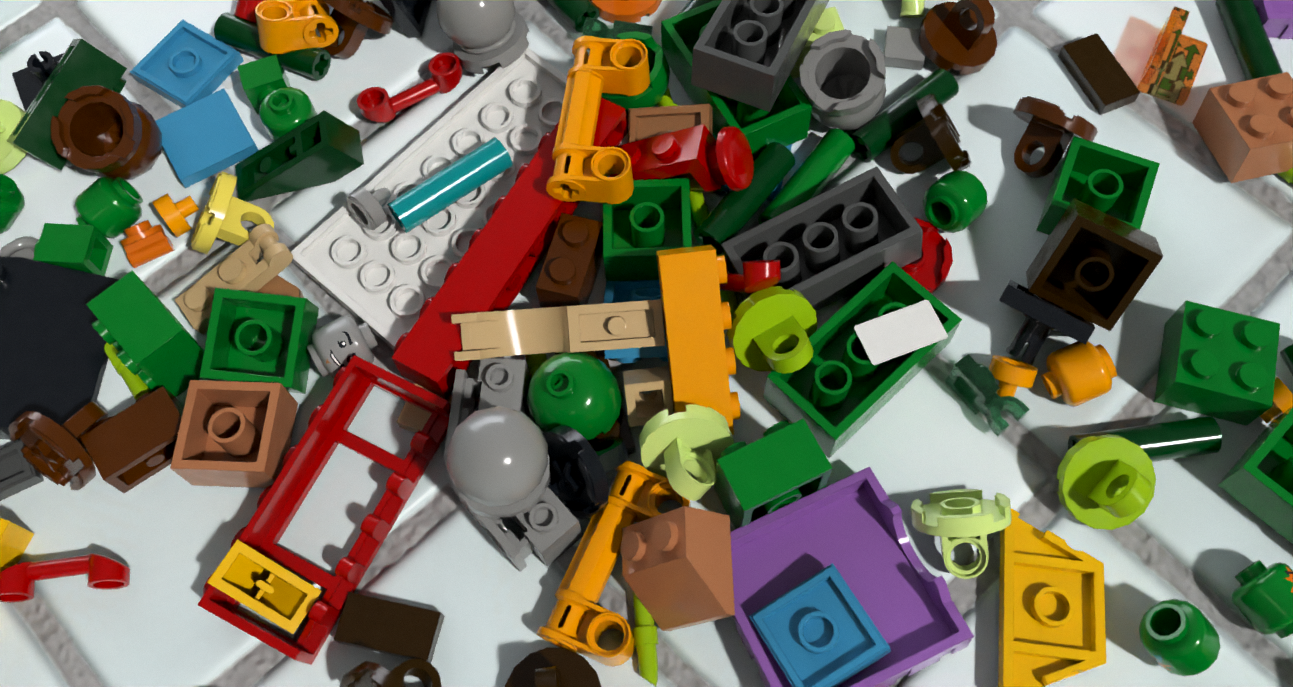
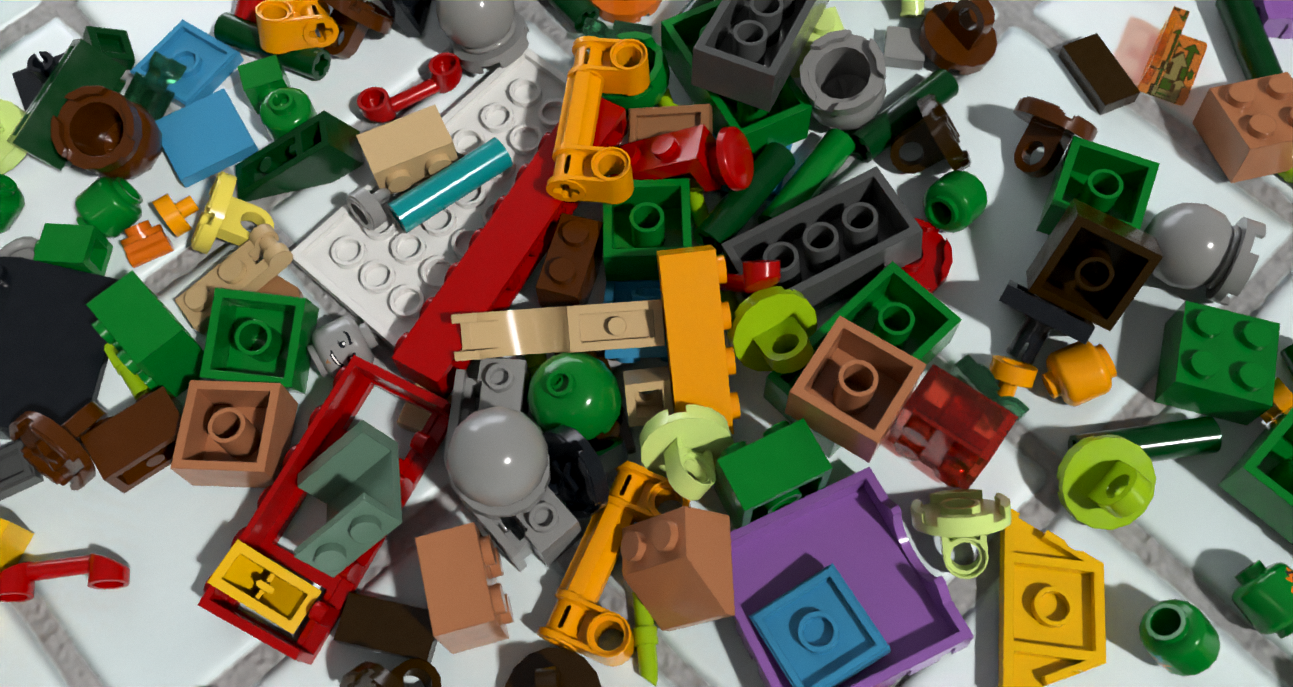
white sticker [854,300,948,365] -> none
none -> dark green plate [82,26,136,70]
none -> clear green plate [124,51,187,121]
none -> sand green panel [294,420,402,578]
none -> tan piece [356,104,459,194]
none -> nougat brick [415,522,514,654]
none -> nougat brick [785,316,927,463]
none -> clear red brick [887,364,1018,489]
none -> light grey tile [1144,203,1266,306]

